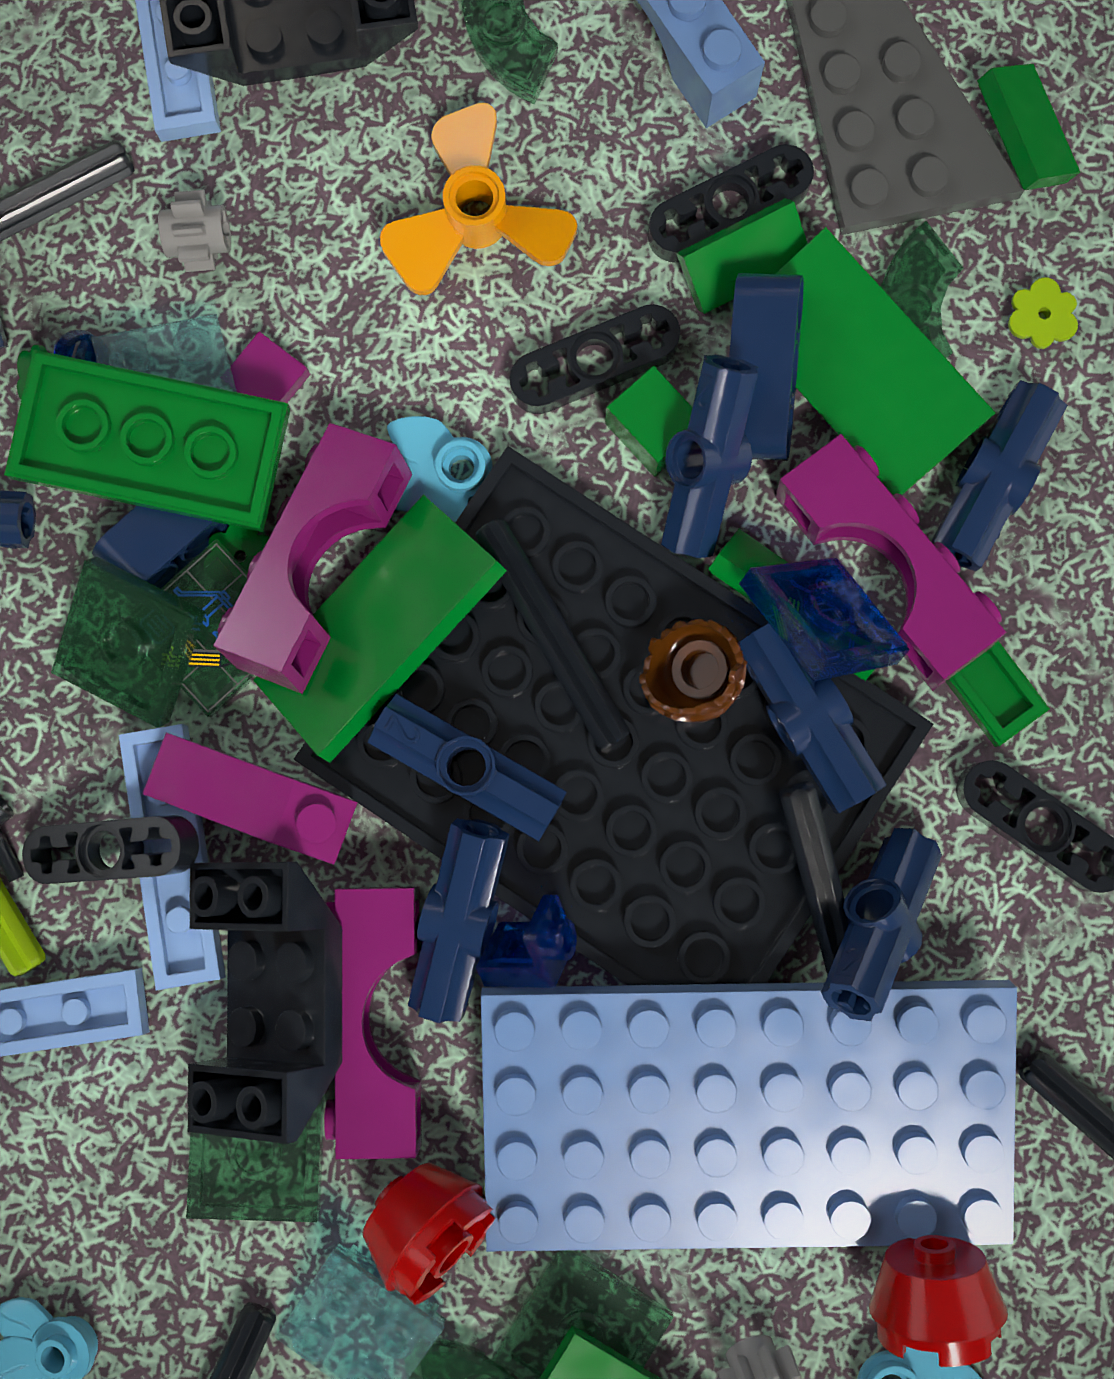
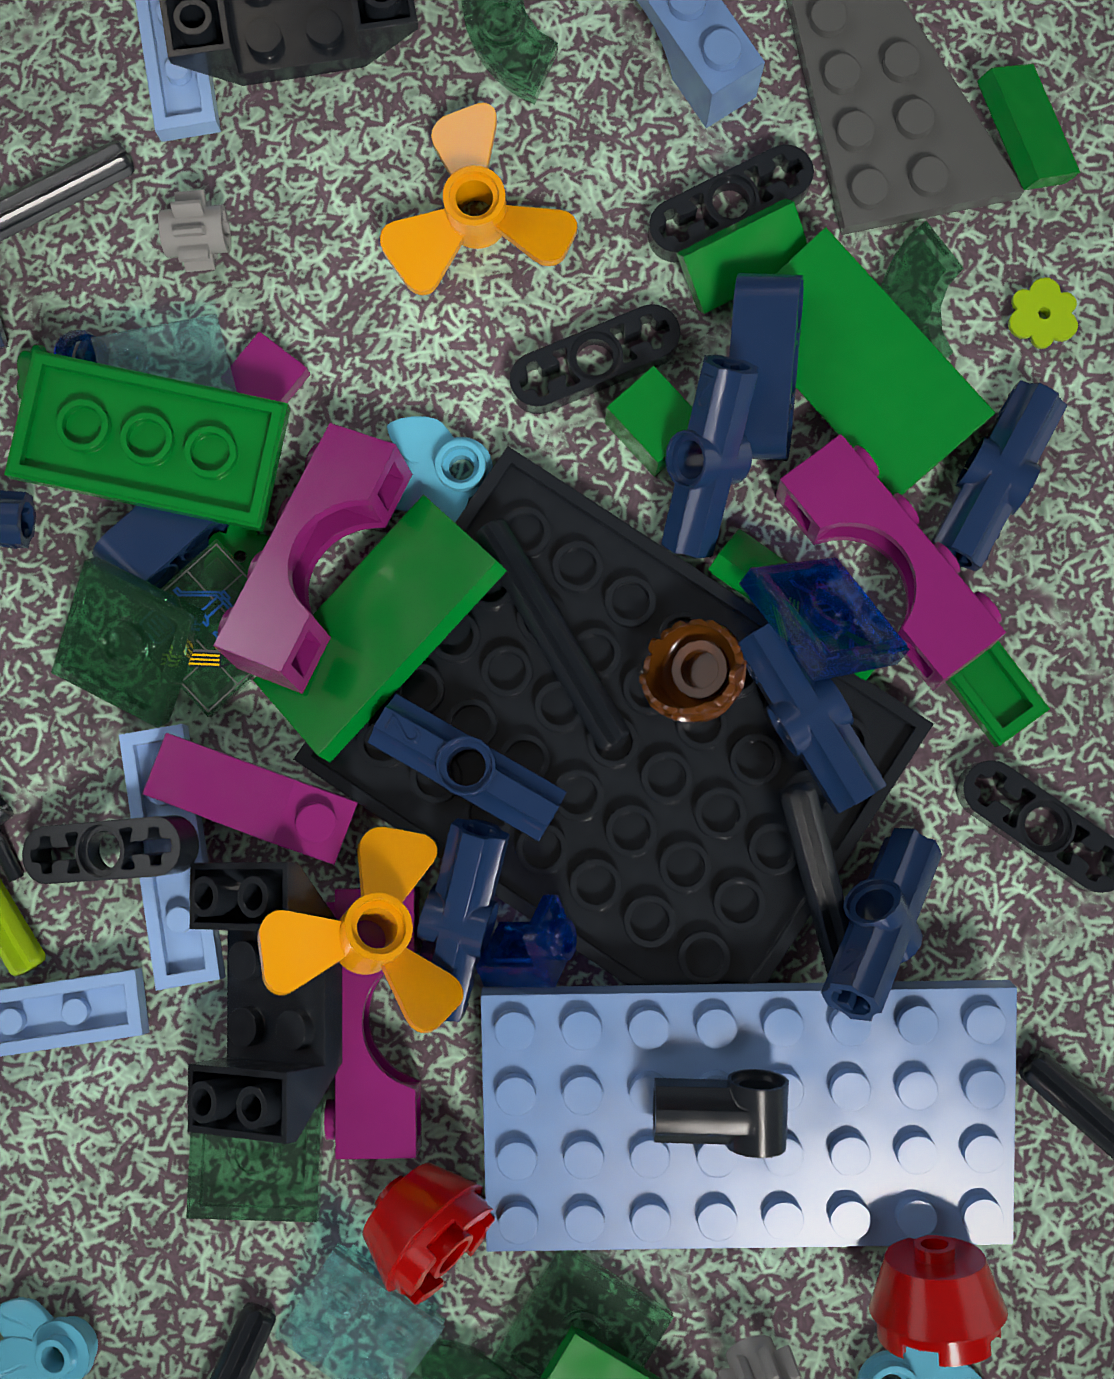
none -> light orange piece [257,827,463,1033]
none -> black piece [652,1069,789,1158]

